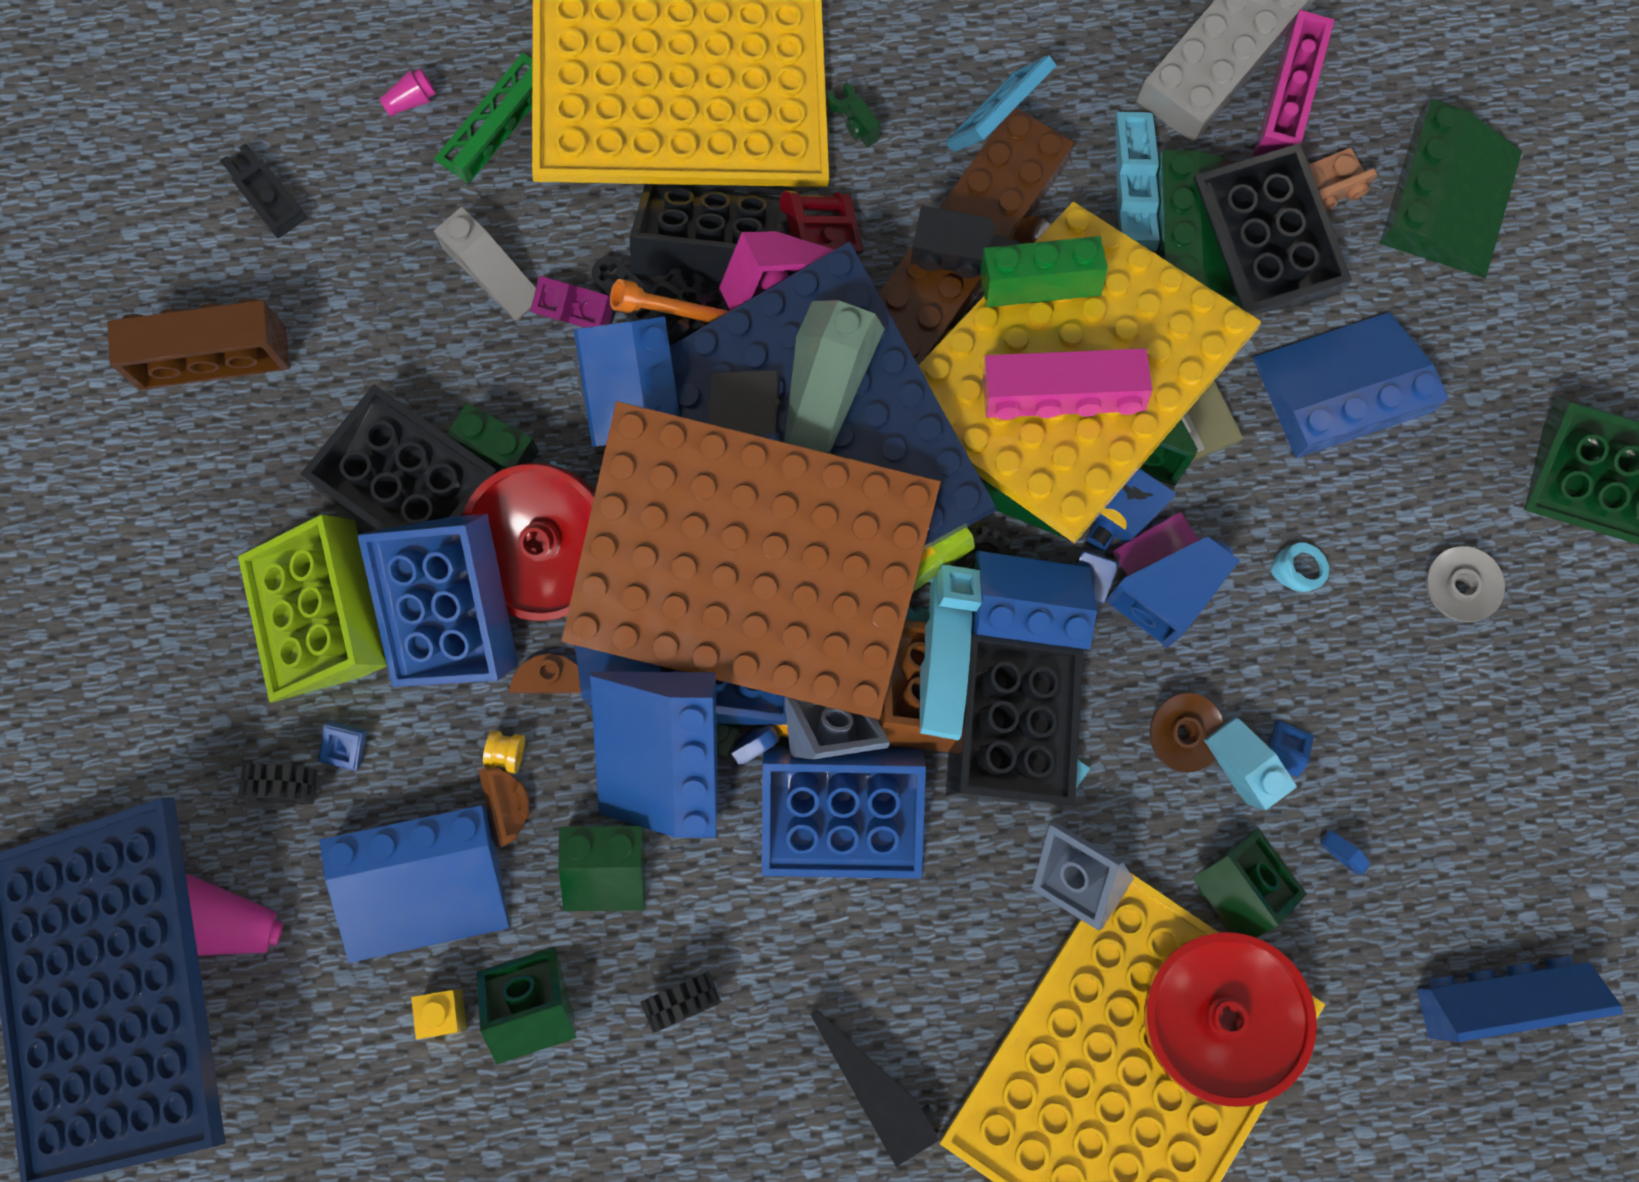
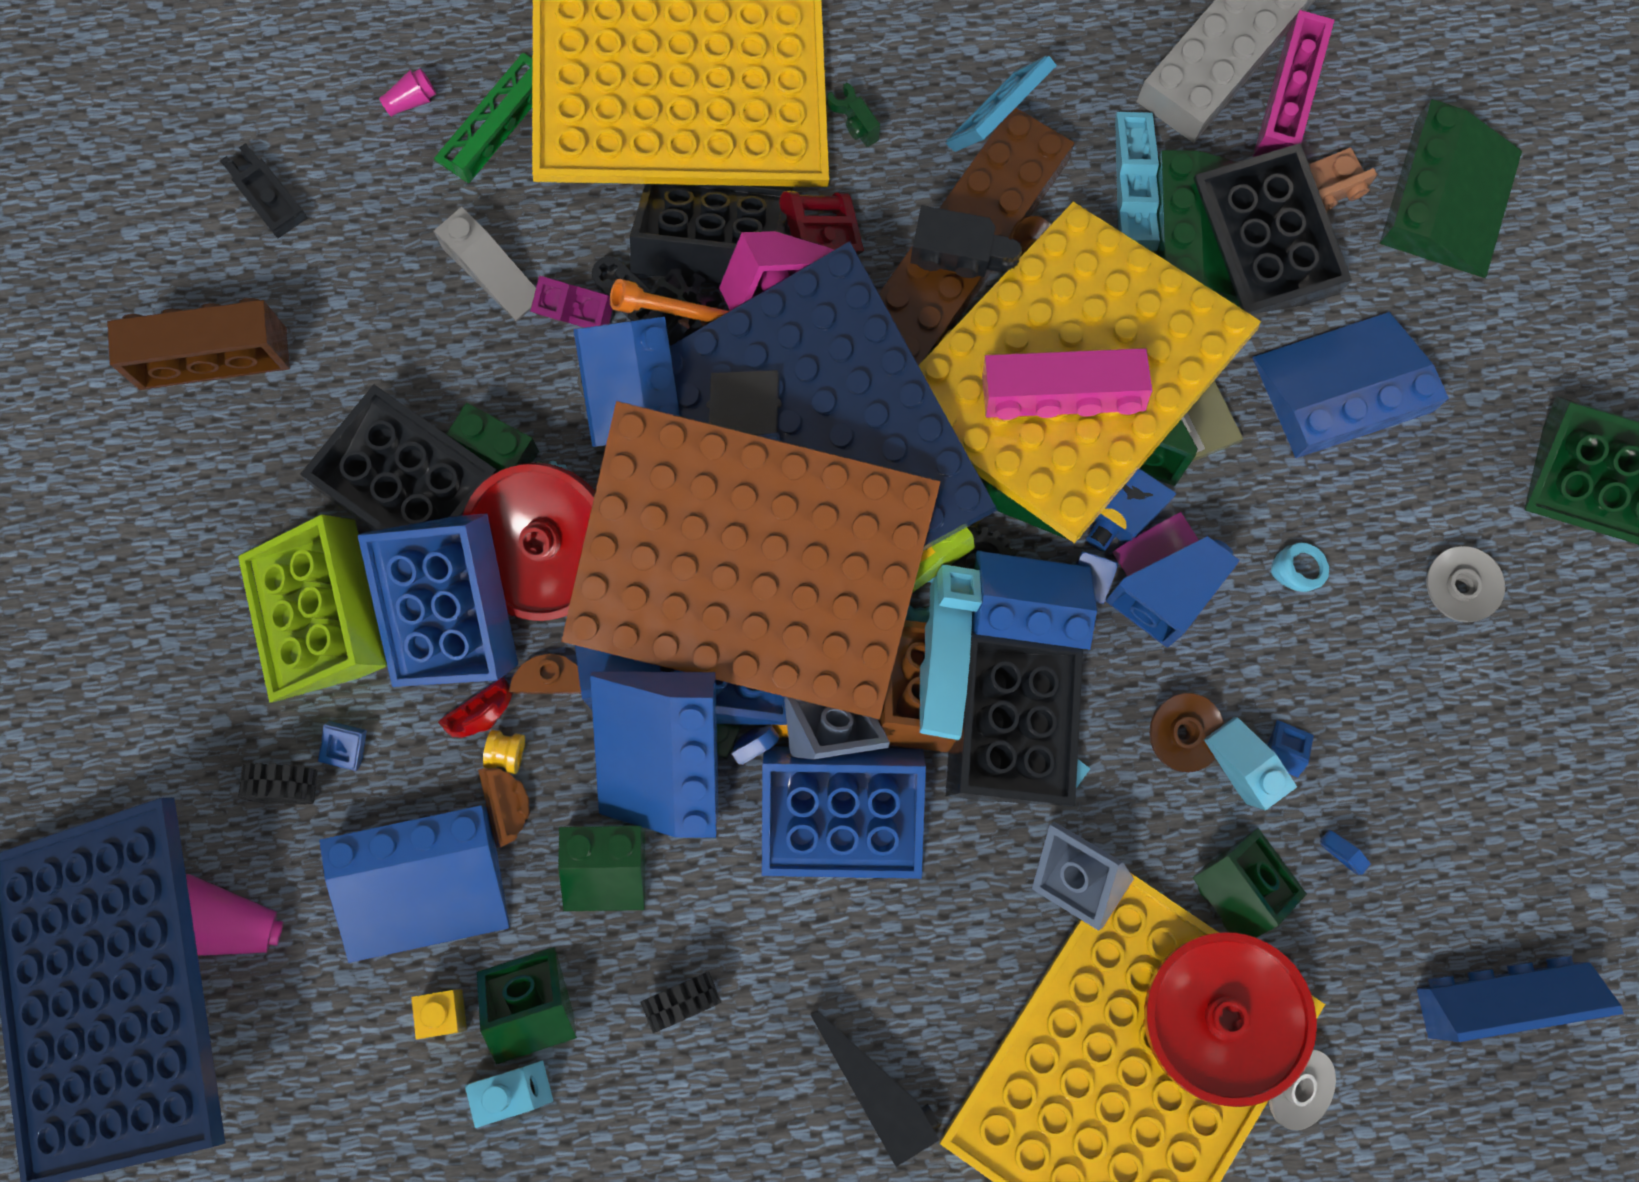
sand green wedge [785,300,885,453] -> none
green brick [980,236,1108,307] -> none
none -> red plate [438,677,512,738]
none -> medium azure torso [465,1060,553,1128]
none -> light grey dish [1269,1049,1336,1130]

